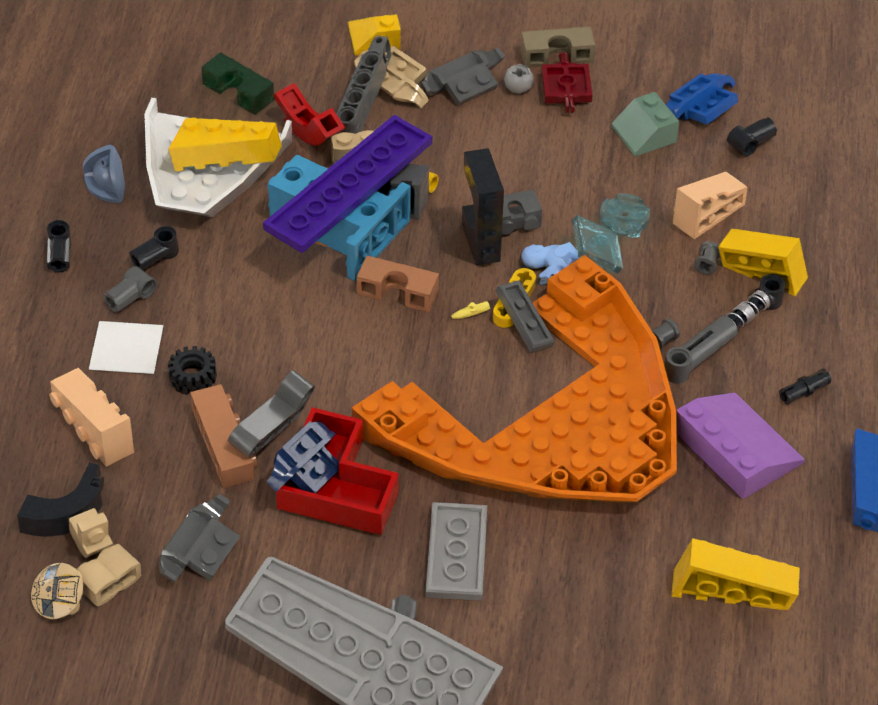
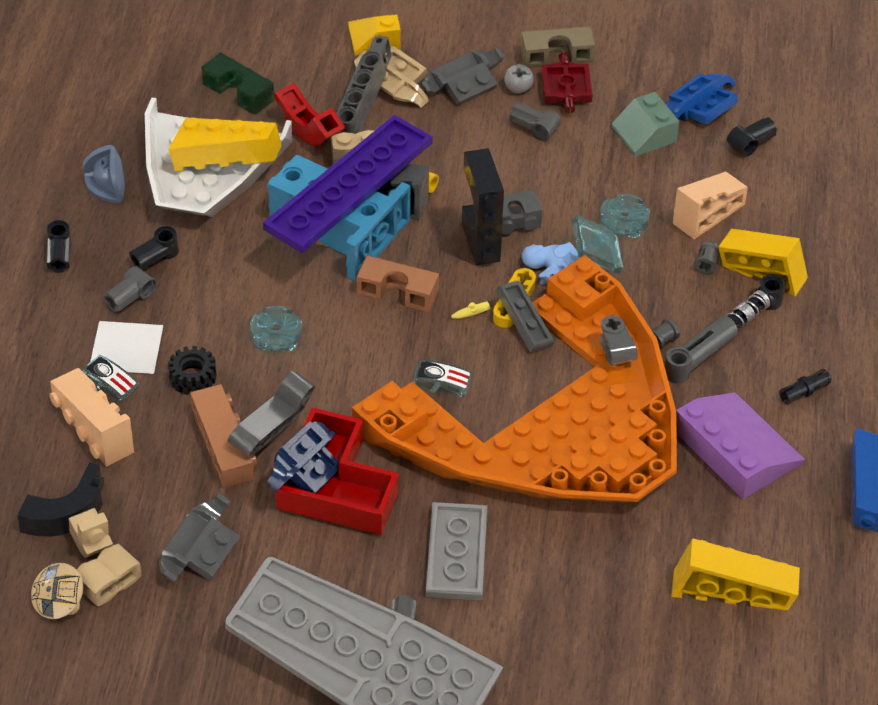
none -> slope [81,354,140,403]
none -> clear light blue plate [250,306,302,351]
none -> slope [412,360,473,397]
none -> dark grey piece [510,102,561,141]
none -> dark grey piece [600,315,637,366]

